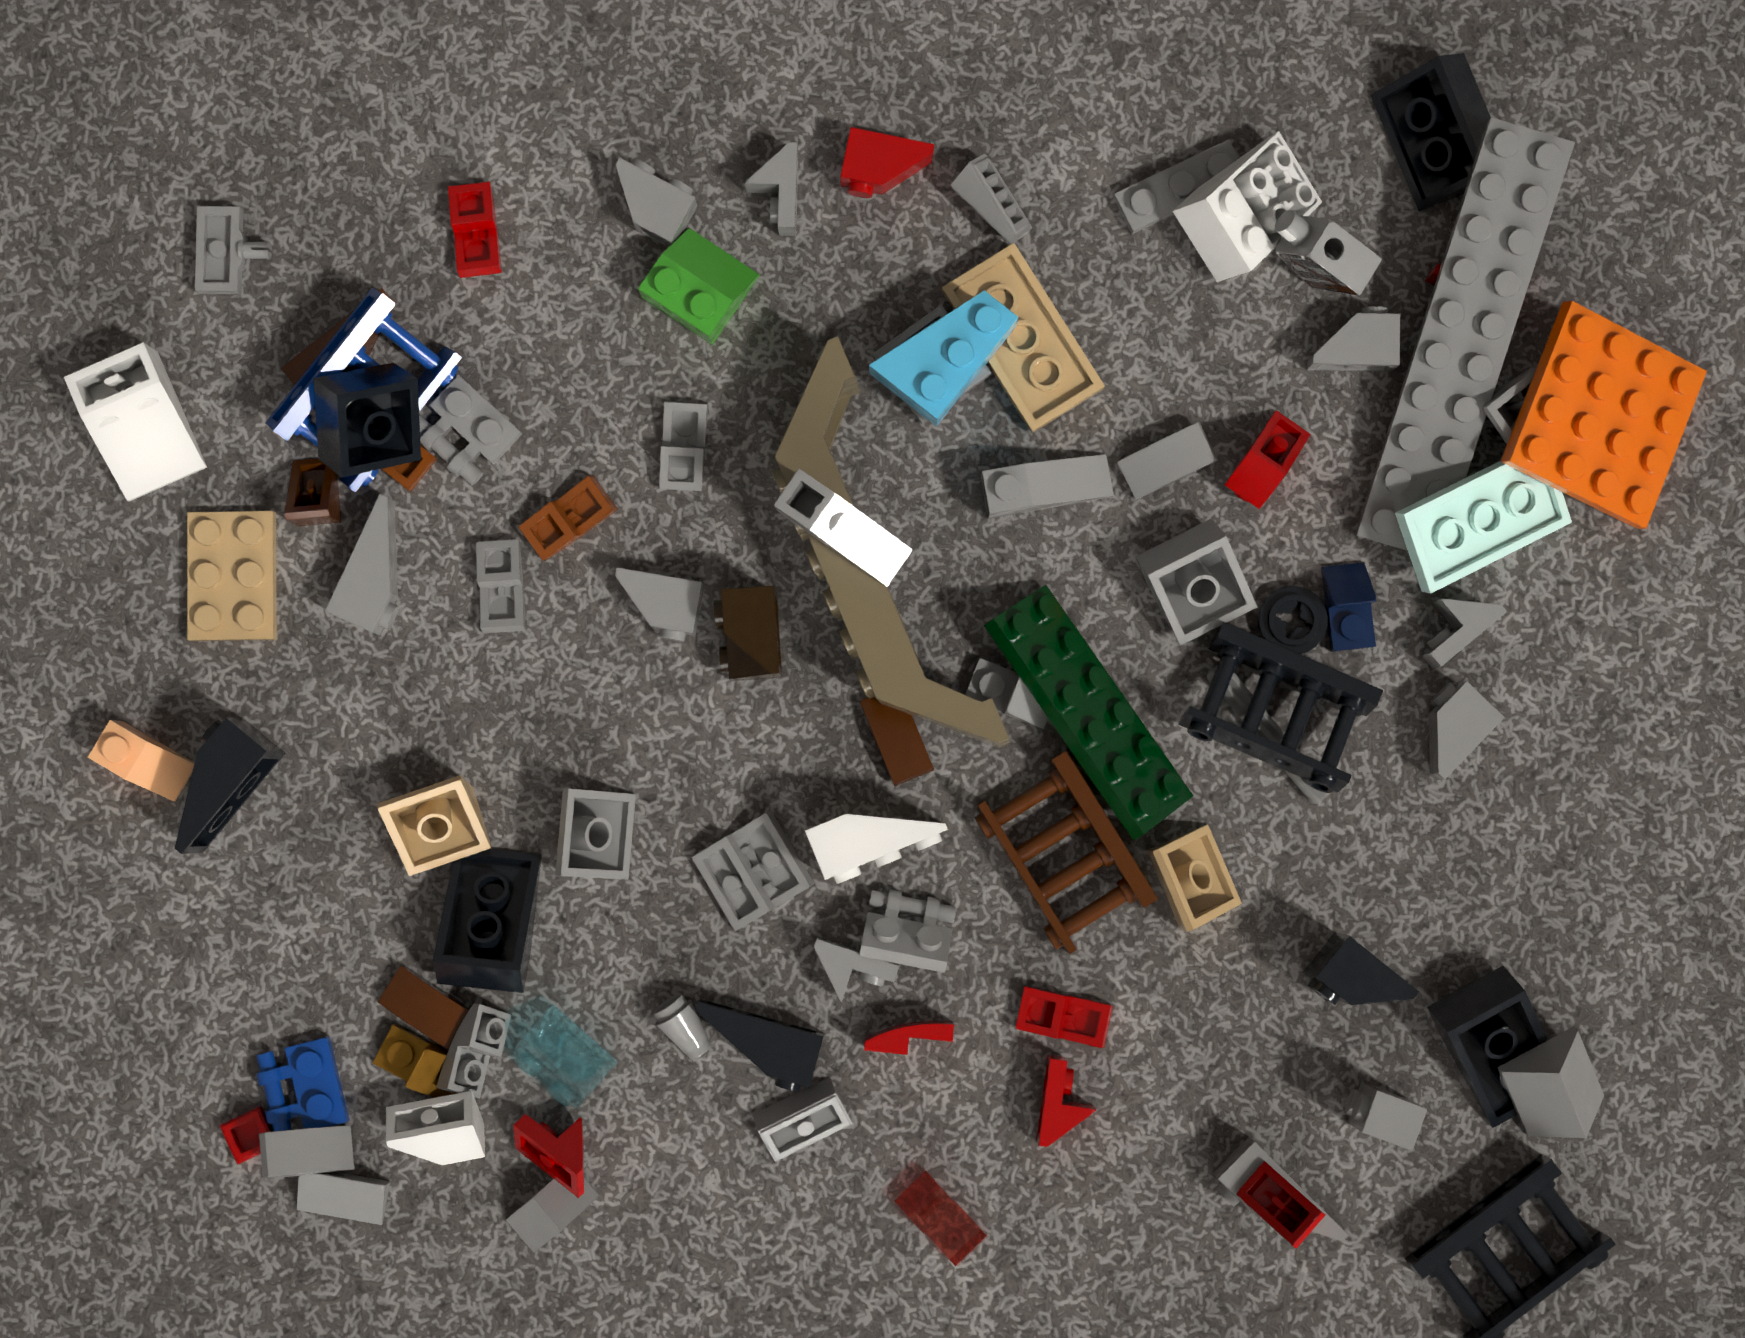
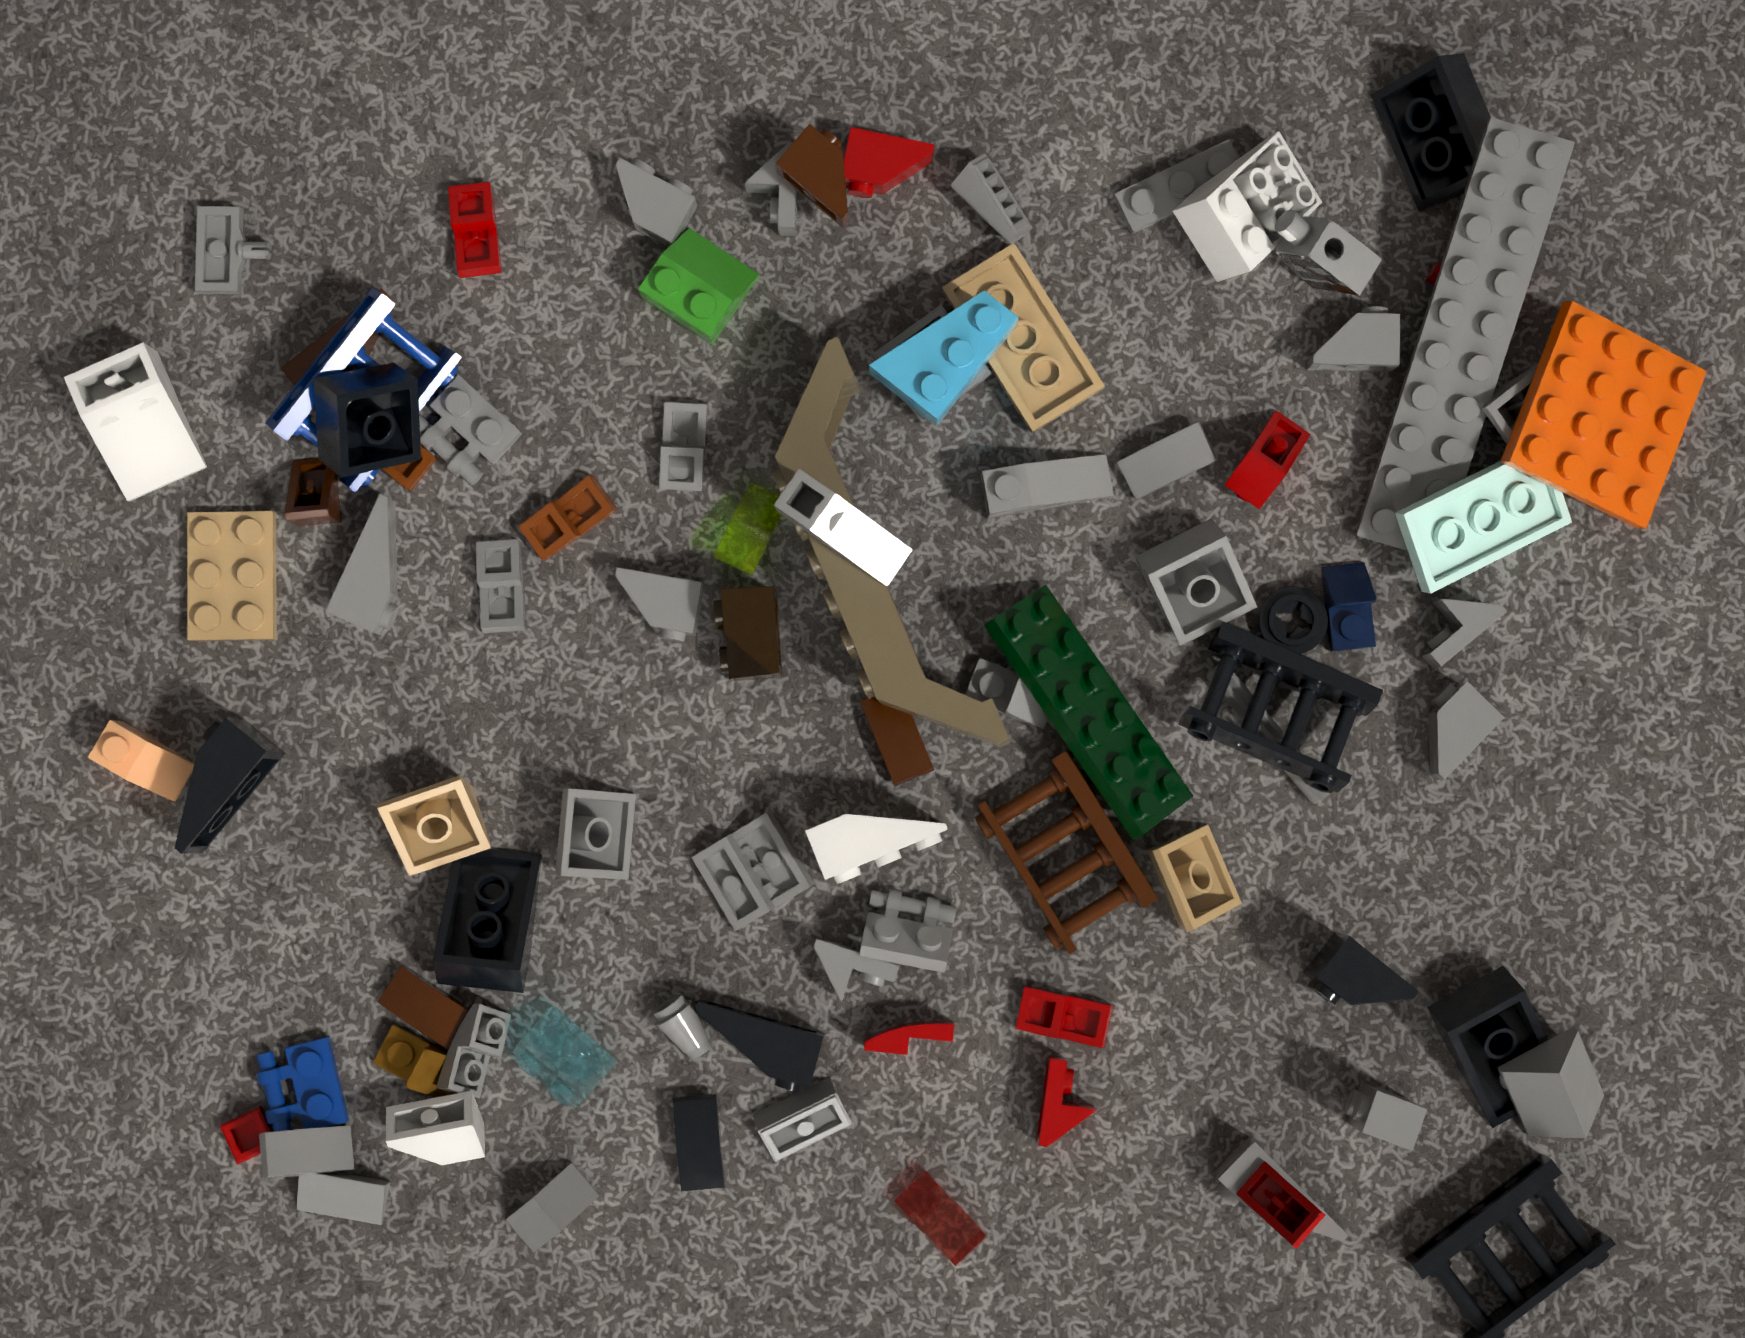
red slope [513,1114,584,1198] -> none
none -> black slope [673,1094,725,1192]
none -> clear neon green slope [713,483,783,576]
none -> reddish brown slope [776,124,848,228]

